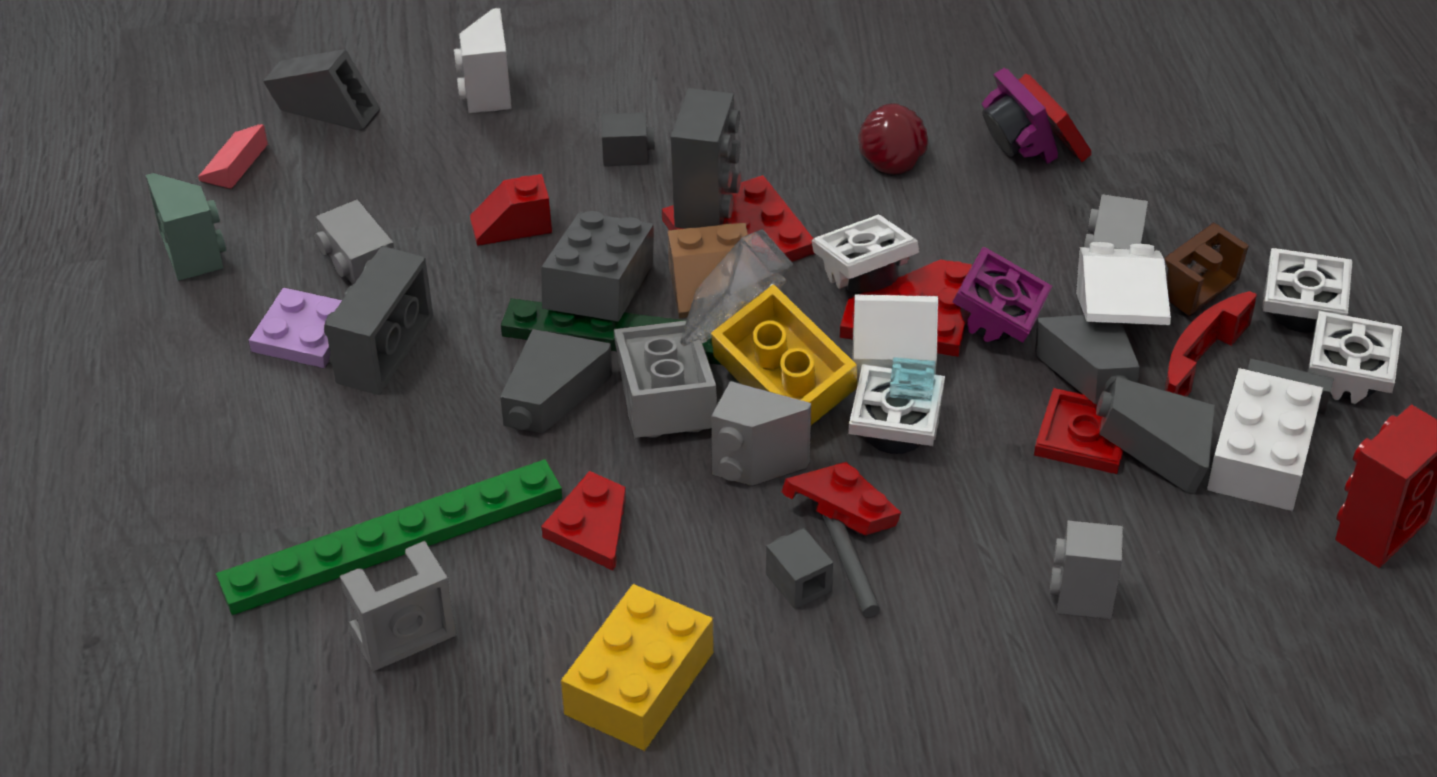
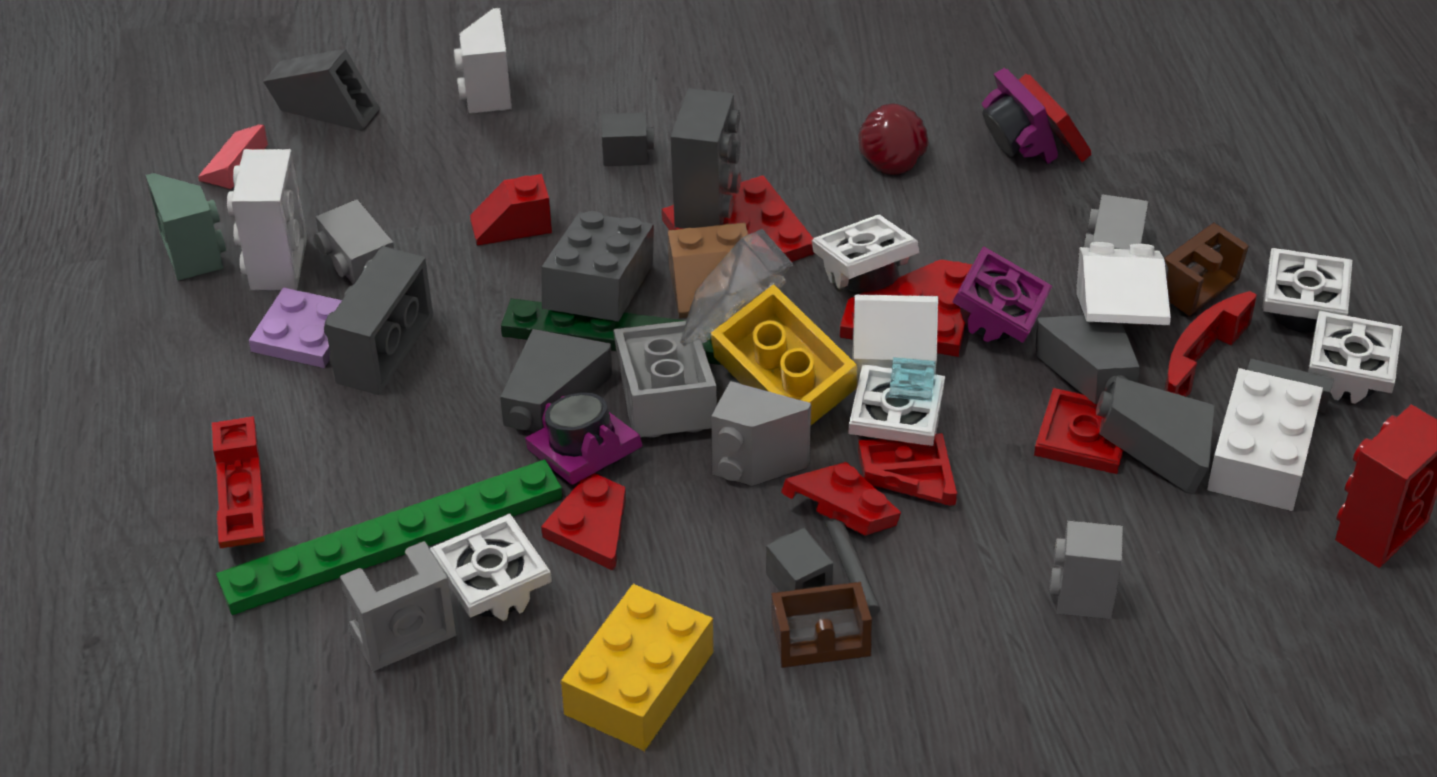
none -> red slope [212,416,265,549]
none -> white brick [227,149,307,290]
none -> white piece [430,514,552,621]
none -> piece [525,392,642,485]
none -> reddish brown window [771,582,872,668]
none -> red wing [858,433,957,506]

